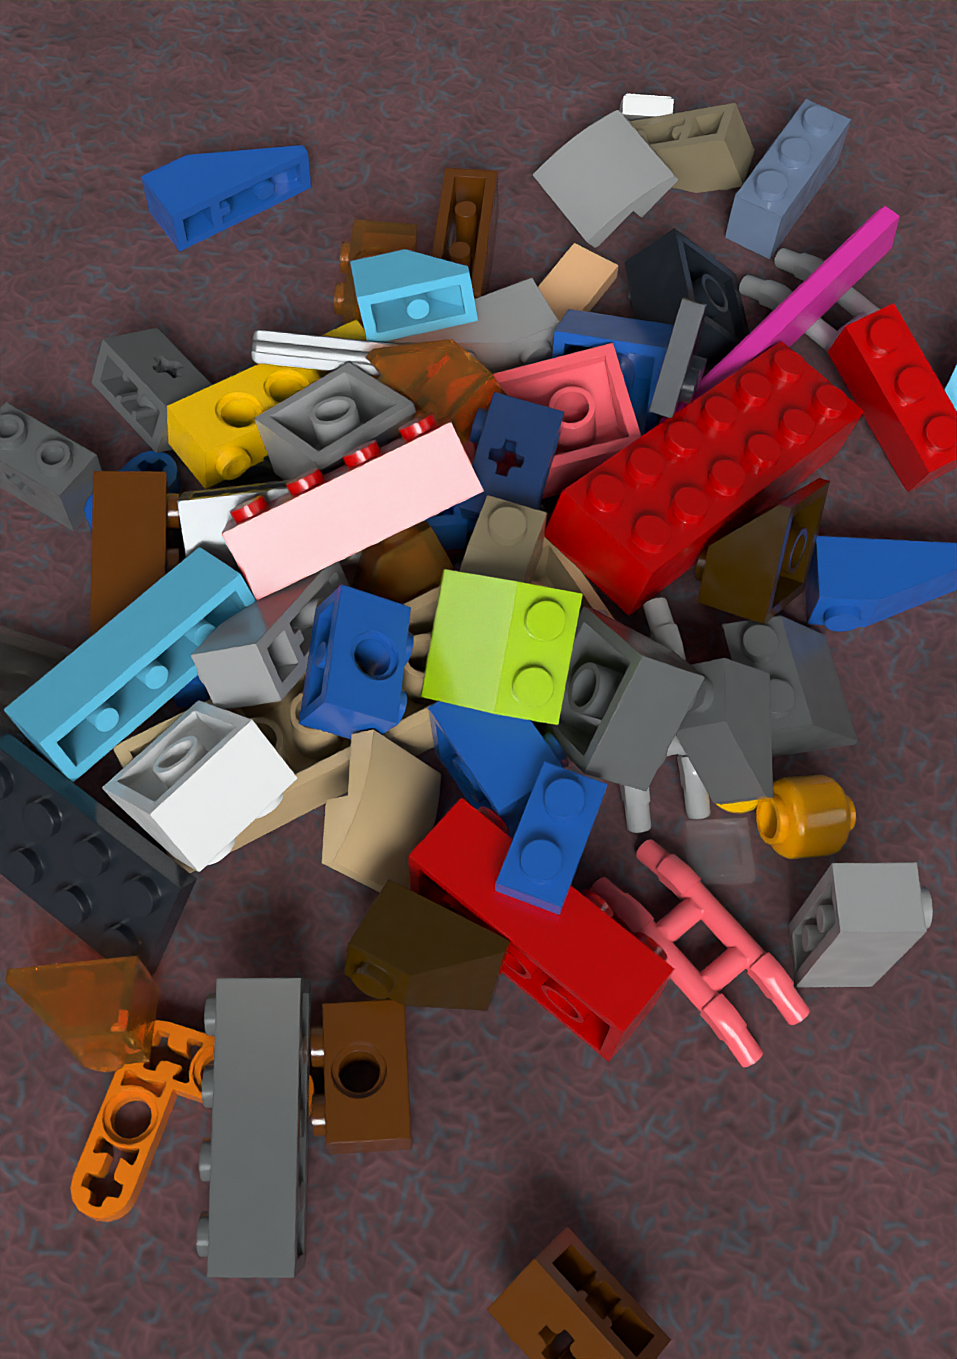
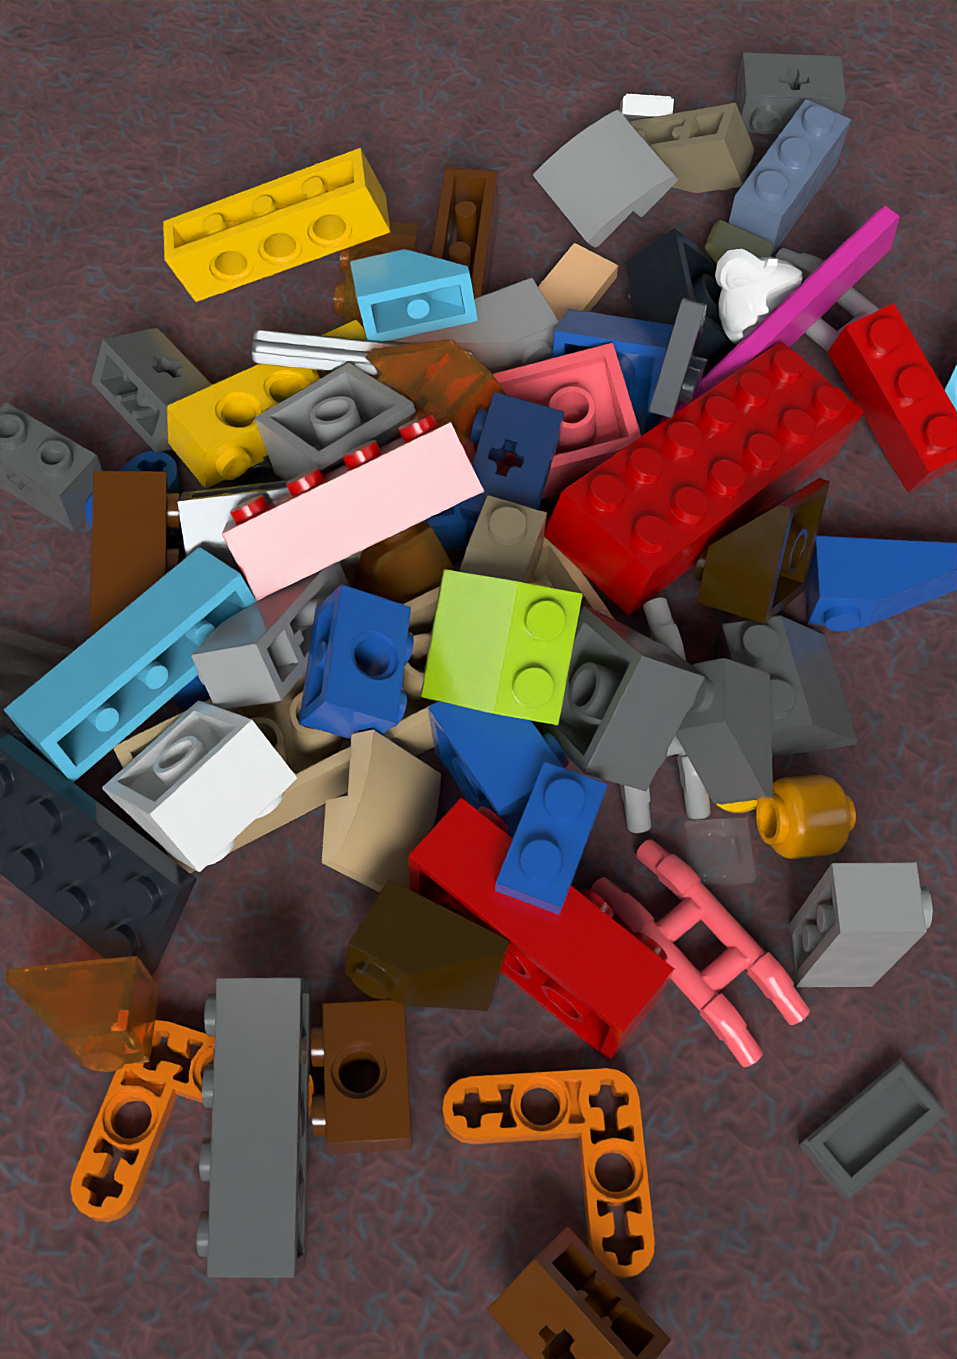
blue slope [141,145,311,252] -> none
none -> yellow brick [163,148,391,302]
none -> orange beam [442,1068,655,1280]
none -> olive slope [705,220,774,264]
none -> white hair [715,249,803,345]
none -> dark grey brick [735,52,846,134]
none -> dark grey tile [799,1059,948,1201]

